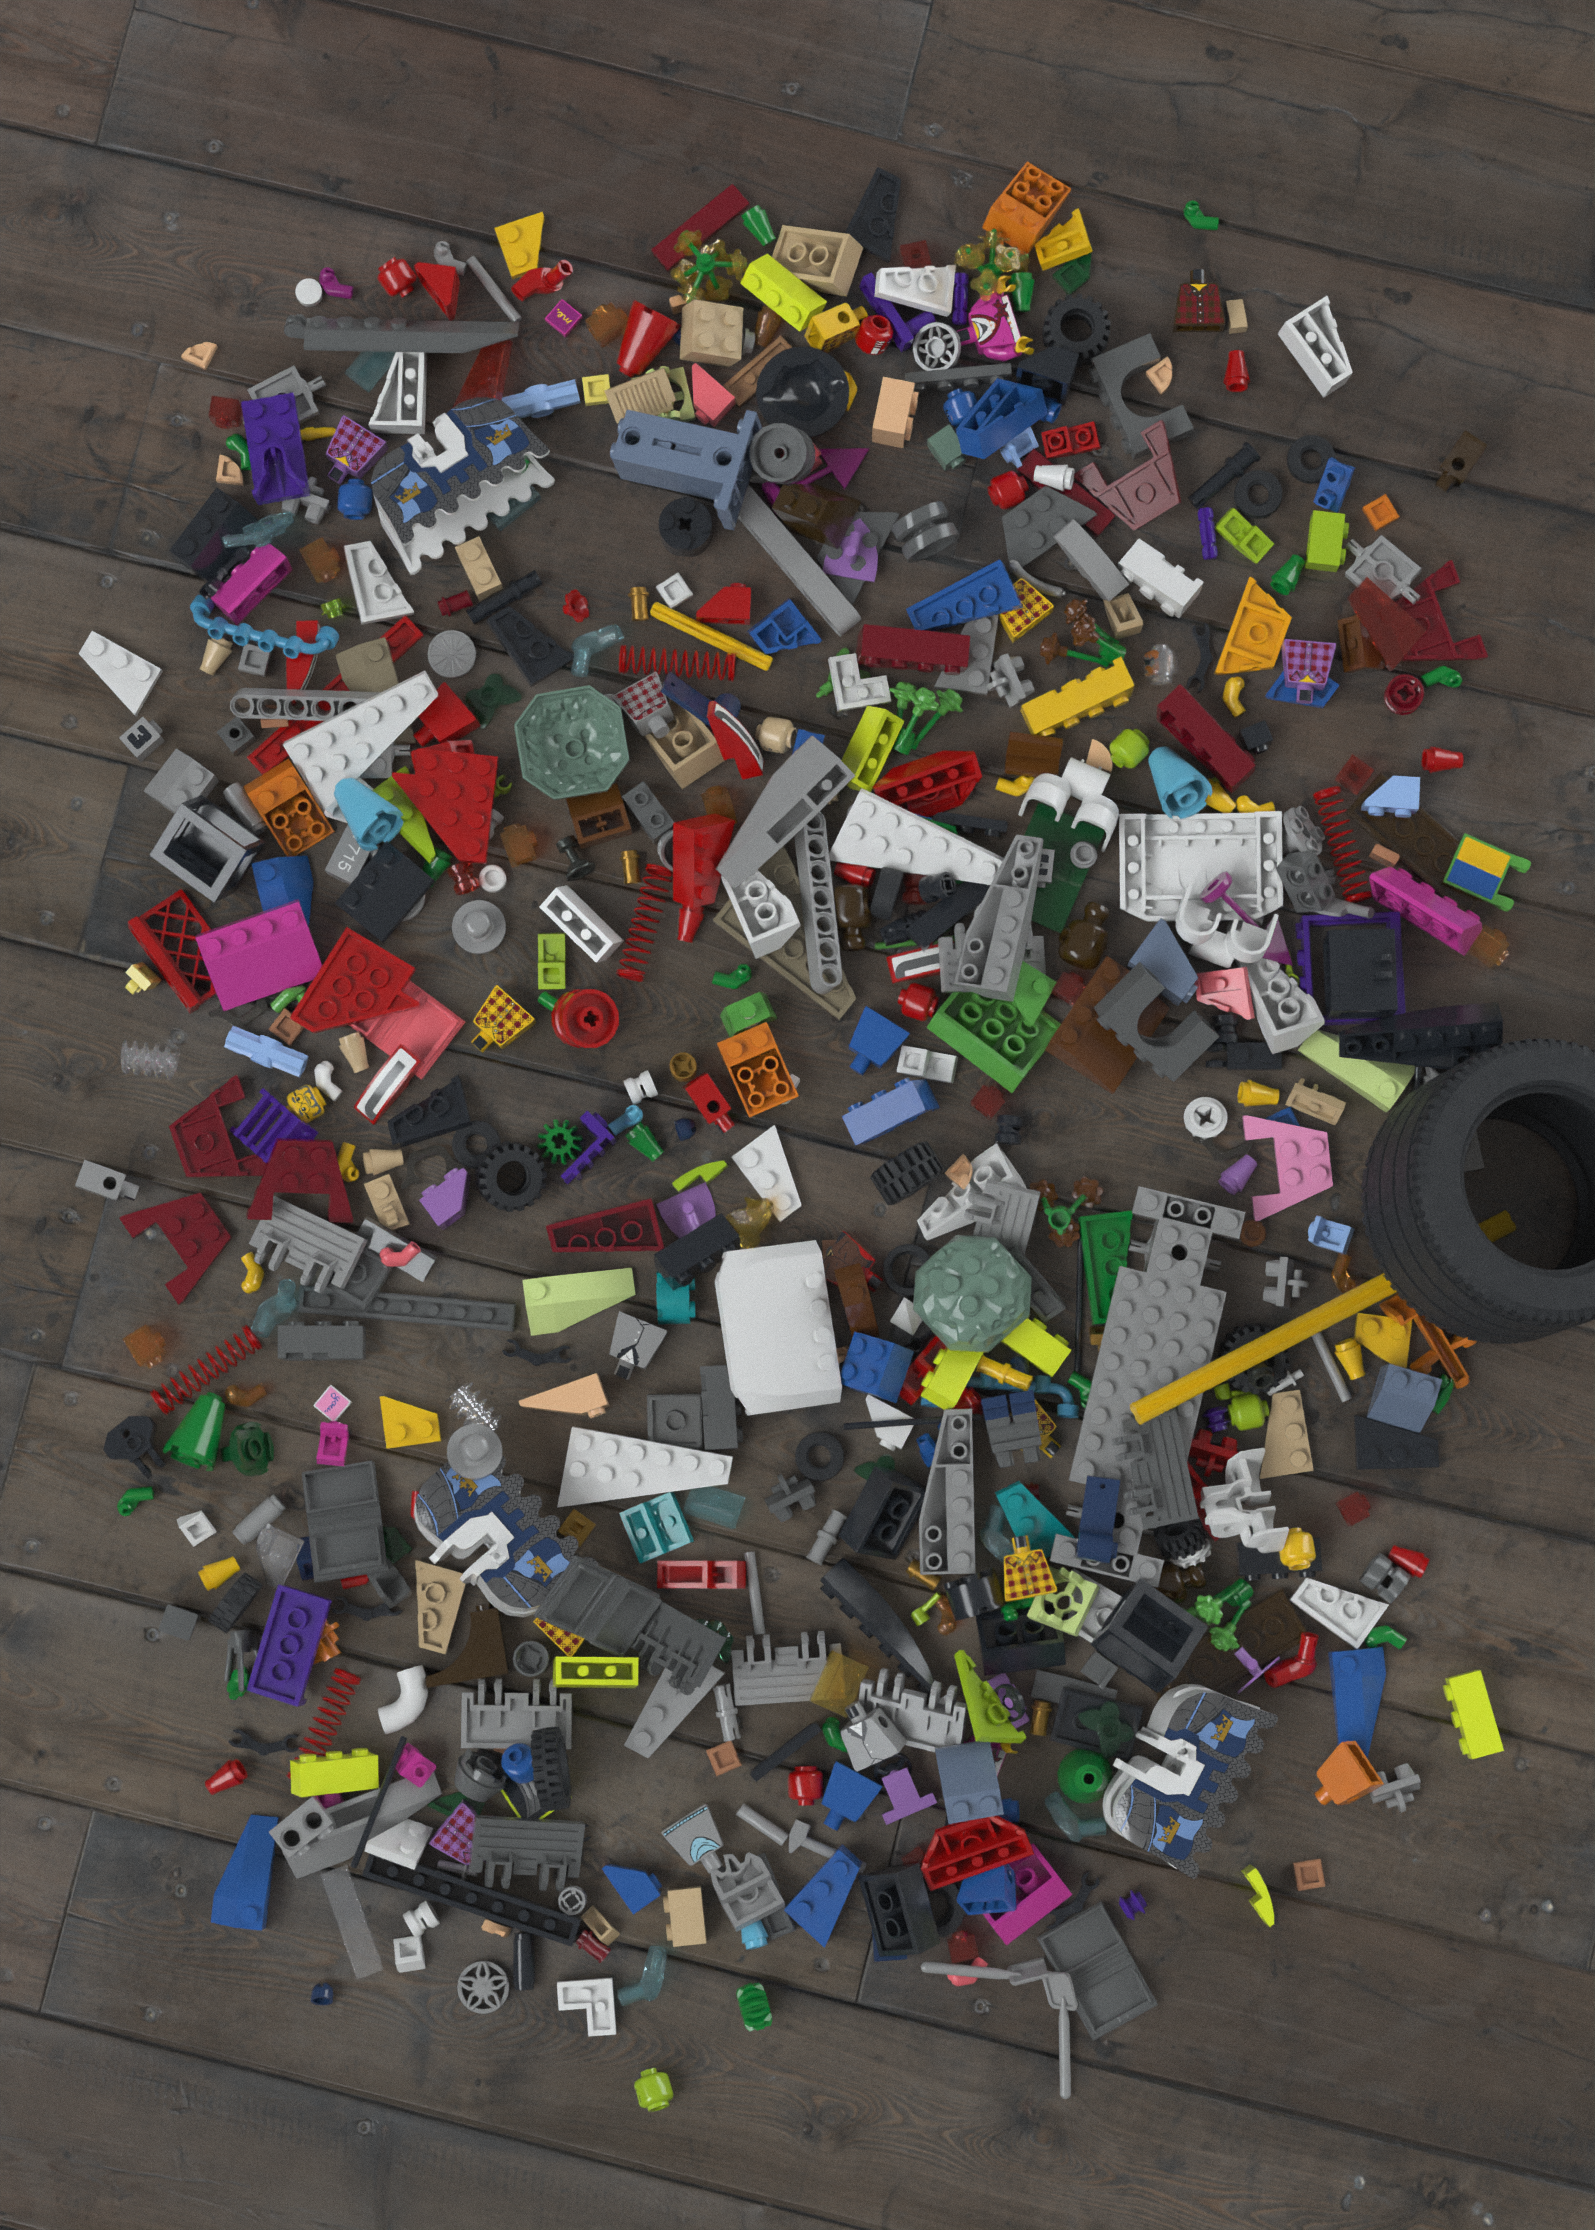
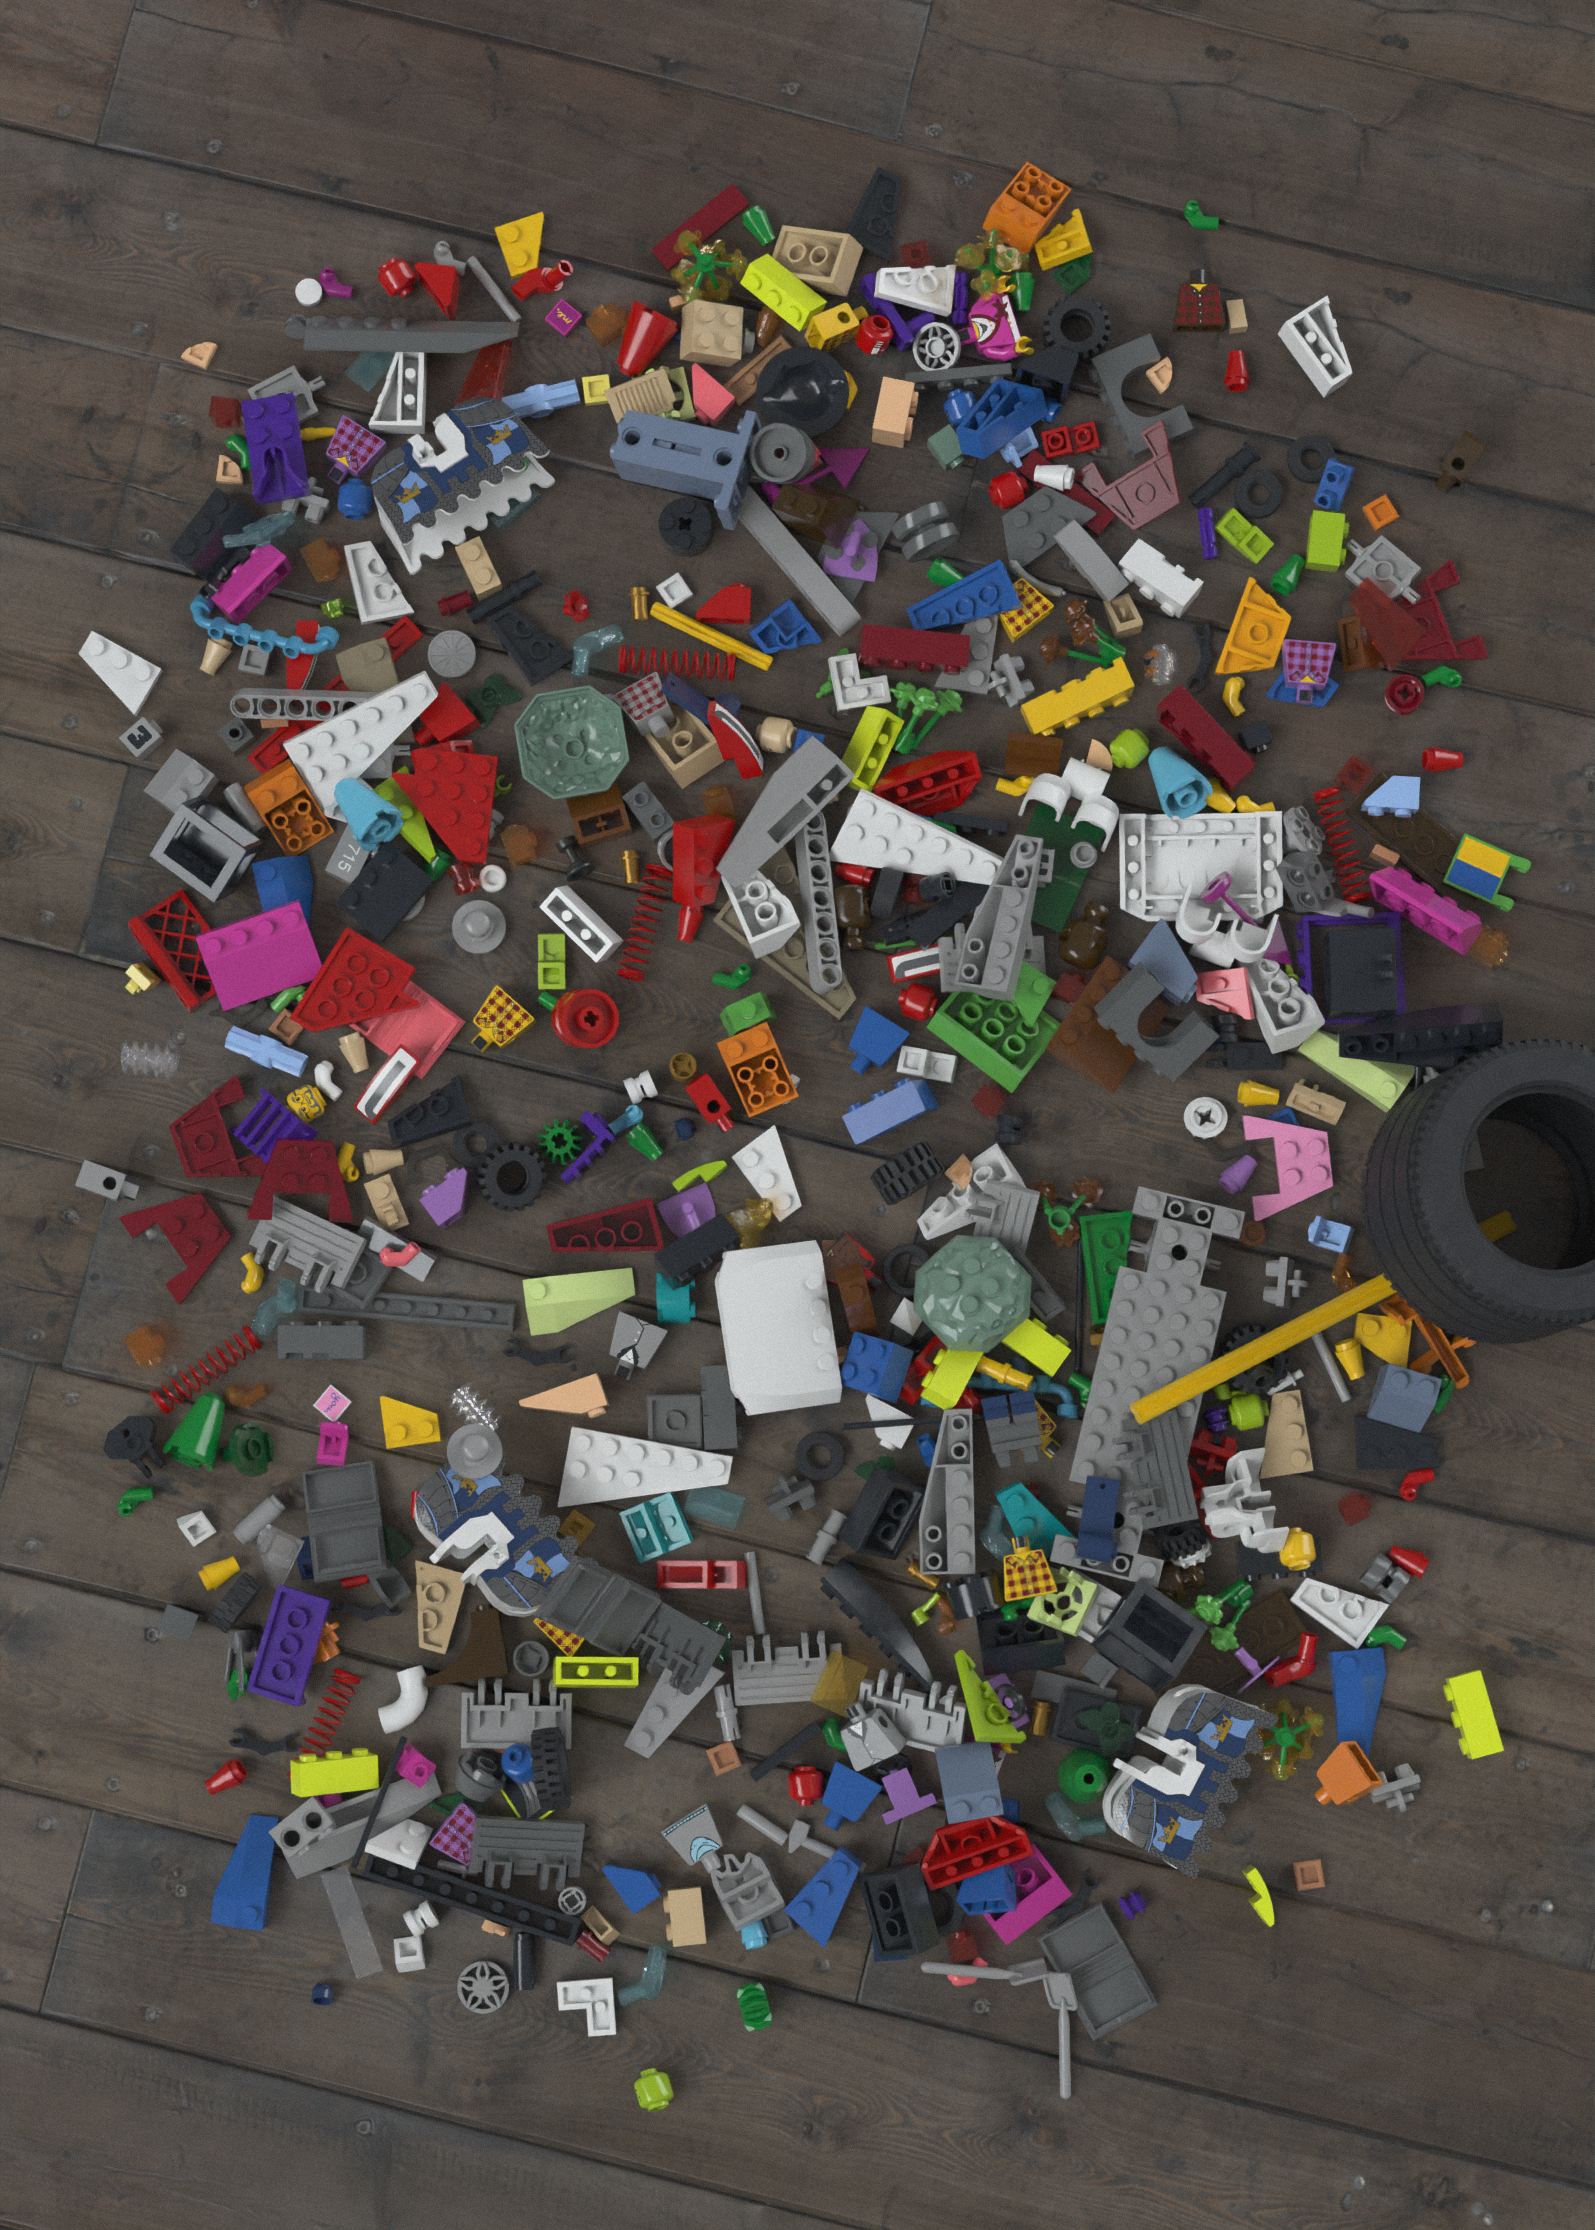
none -> green cone [925,558,965,587]
none -> clear yellow plant [1249,1699,1325,1780]
none -> red arm [1400,1468,1435,1501]

